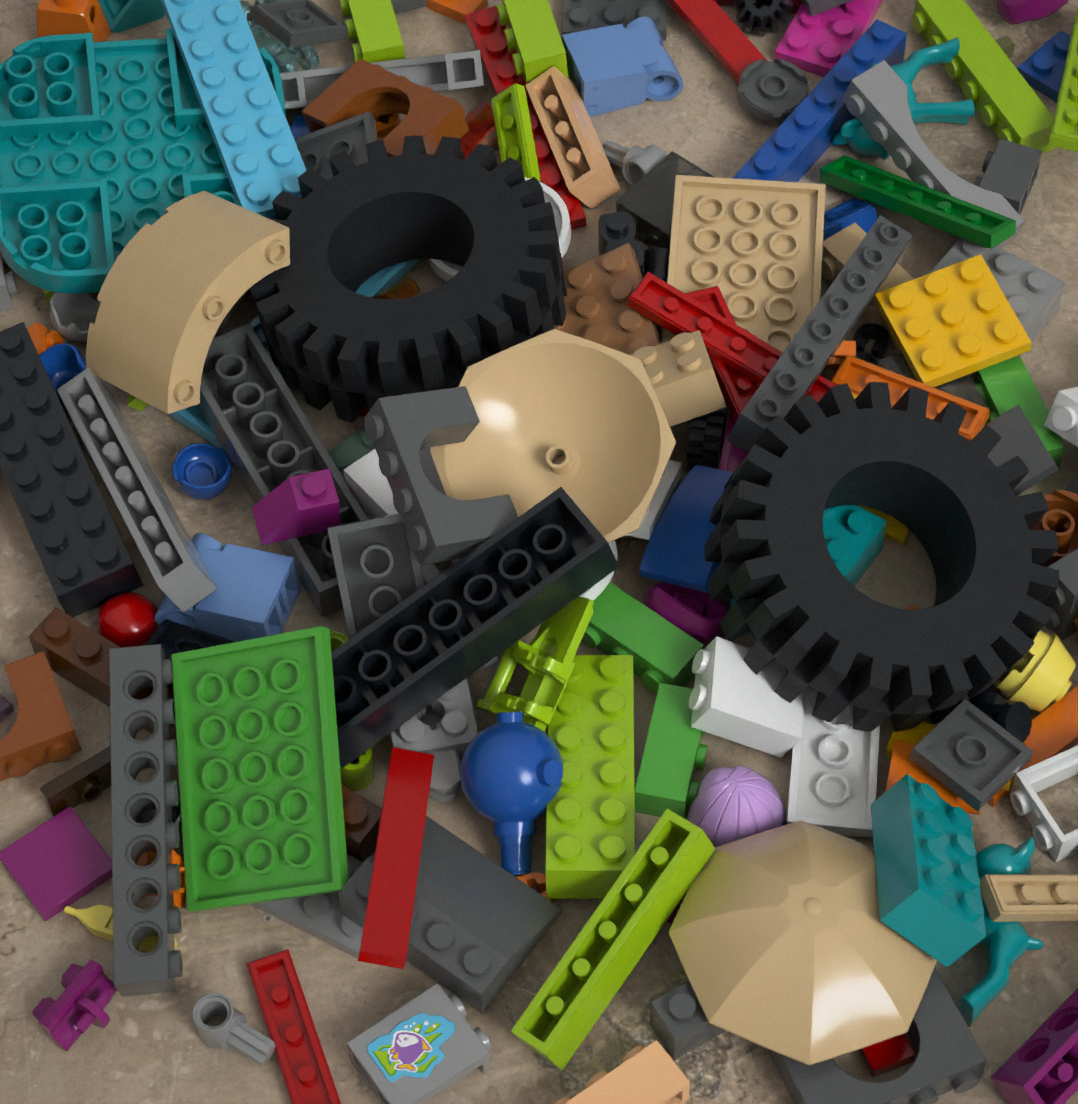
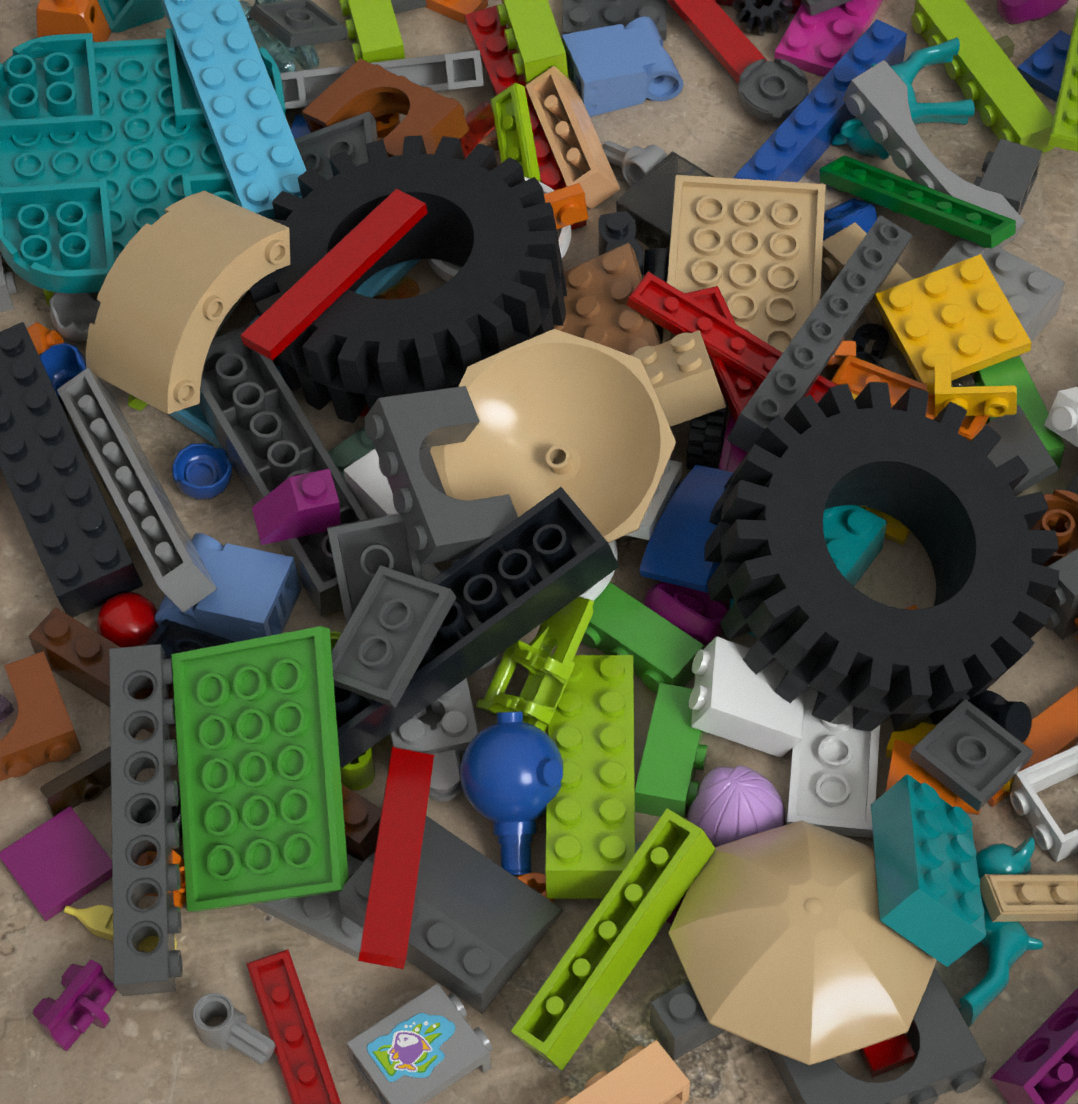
light yellow cone [994,630,1076,712] -> none
none -> red tile [240,189,428,361]
none -> dark grey plate [331,565,456,708]
none -> orange bracket [544,183,588,230]
none -> yellow bracket [927,354,1017,417]

